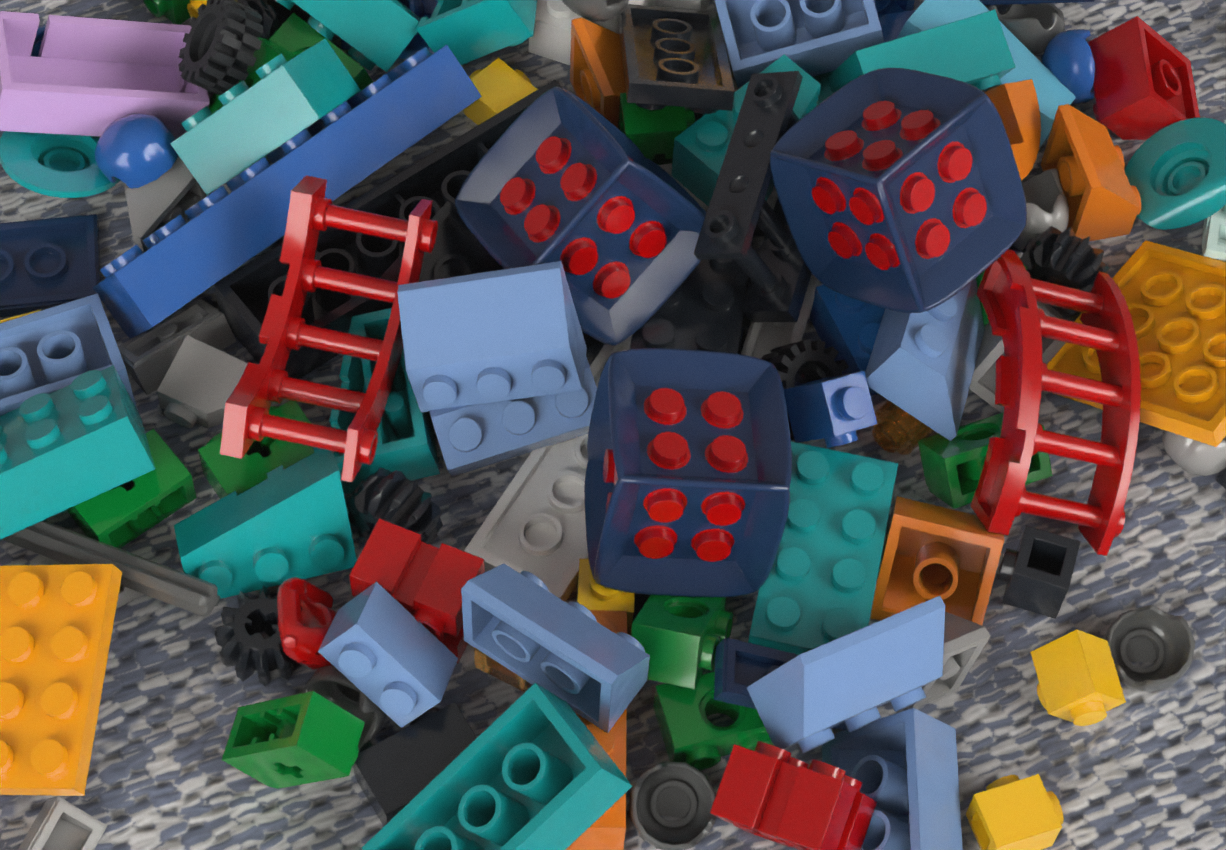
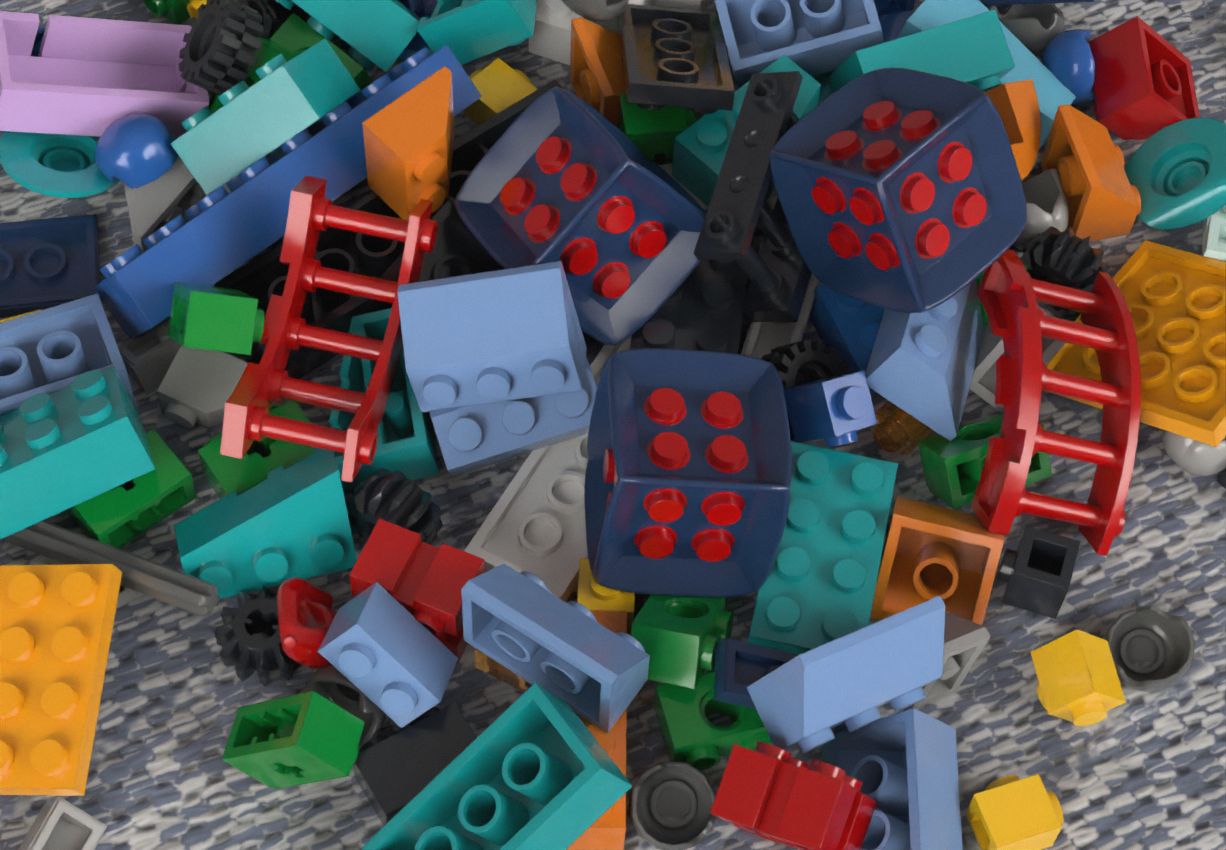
none -> green brick [167,282,264,355]
none -> orange slope [362,66,454,220]

